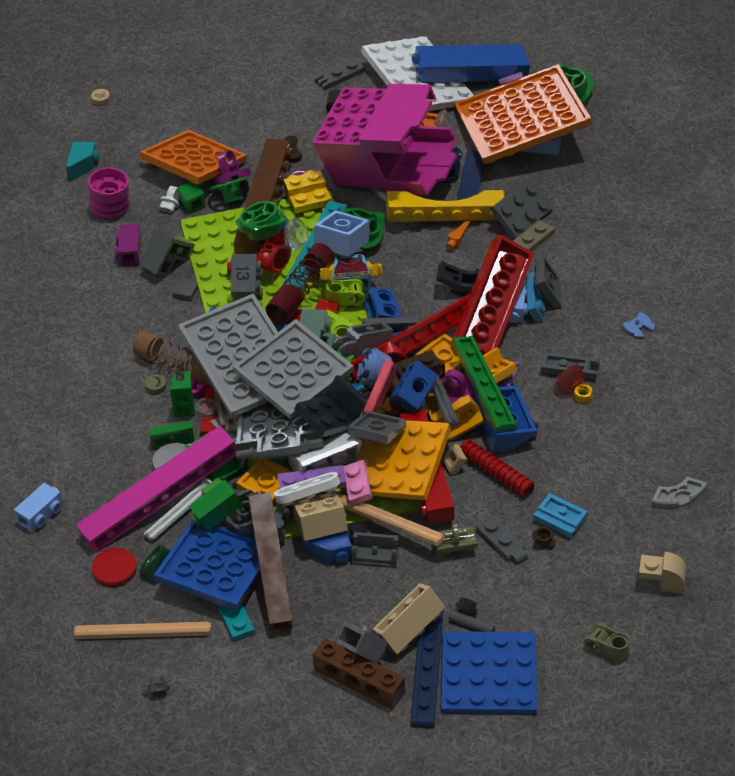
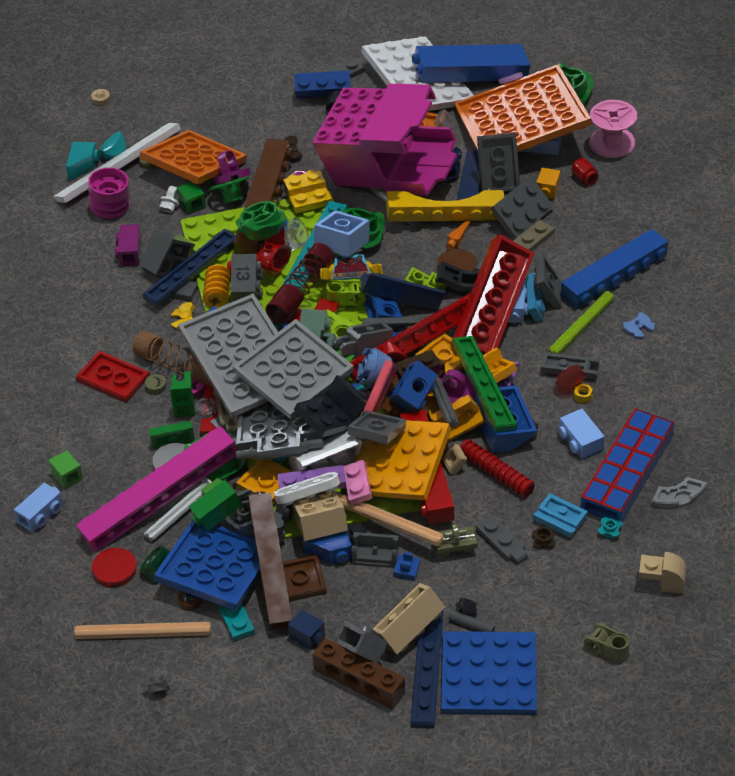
none -> bright green brick [48,450,83,489]
none -> white tile [54,123,181,203]
none -> red tile [75,350,151,403]
none -> teal piece [99,131,127,161]
none -> dark blue tile [142,229,236,308]
none -> yellow piece [171,302,195,330]
none -> reddish brown tile [178,591,201,610]
none -> light orange piece [203,264,231,308]
none -> reddish brown tile [283,555,327,601]
none -> dark blue brick [288,609,325,650]
none -> blue brick [294,70,351,98]
none -> dark blue panel [360,272,446,311]
none -> blue tile [393,552,421,581]
none -> lime slope [404,267,447,291]
none -> reddish brown tile [437,249,477,271]
none -> dark grey tile [477,132,520,192]
none -> light orange brick [536,168,561,199]
none -> lime axle [549,291,614,354]
none -> light blue brick [558,409,605,460]
none -> blue brick [561,229,668,309]
none -> red brick [571,158,599,185]
none -> blue brick [580,408,675,523]
none -> bright pink piece [589,100,637,158]
none -> teal plate [598,517,622,539]

